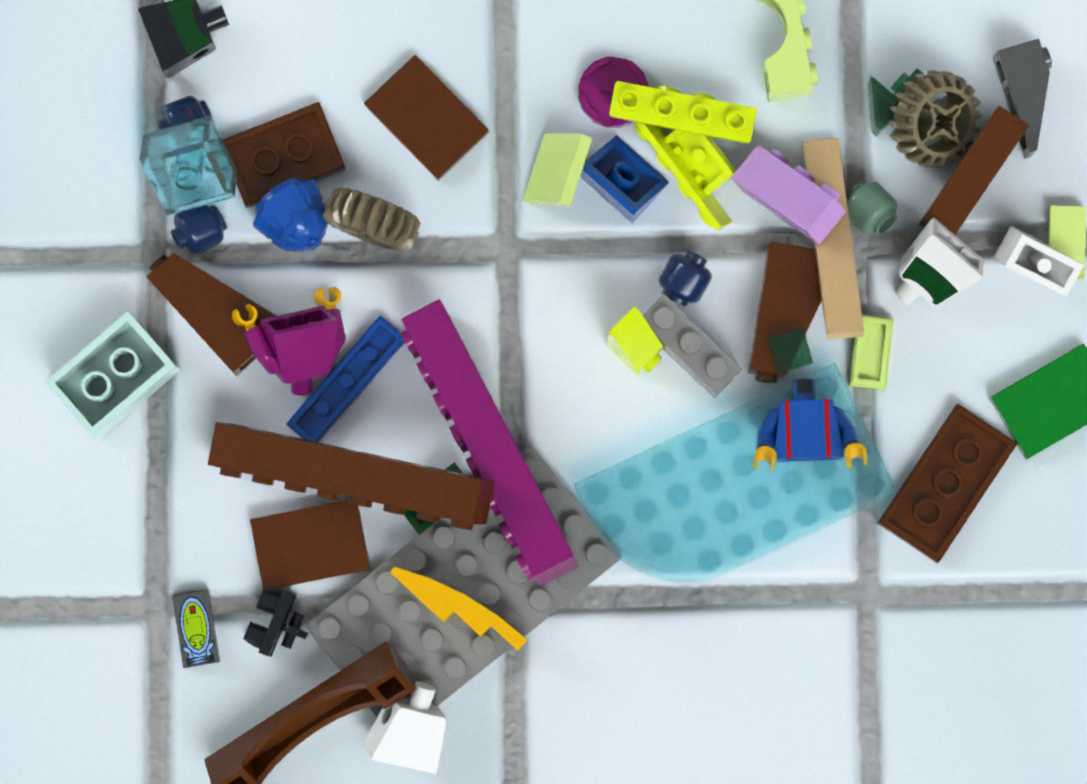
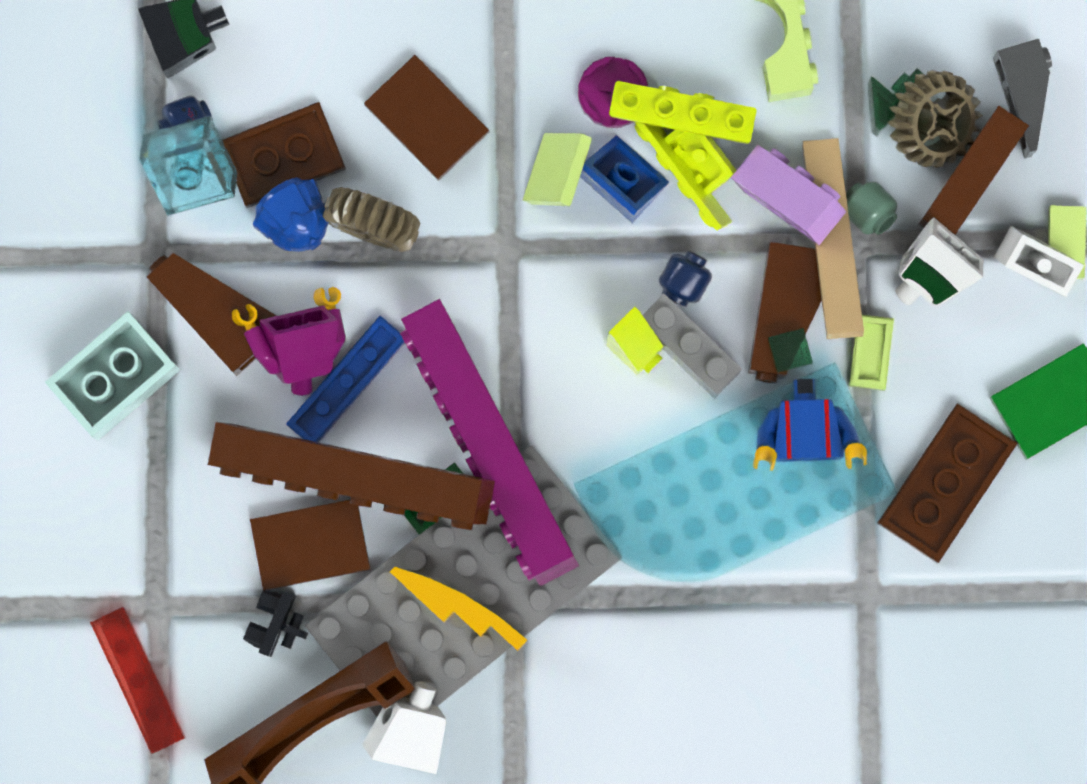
dark blue head [171,202,227,254] -> none
tile [172,590,220,668] -> none
none -> clear red tile [90,607,186,754]

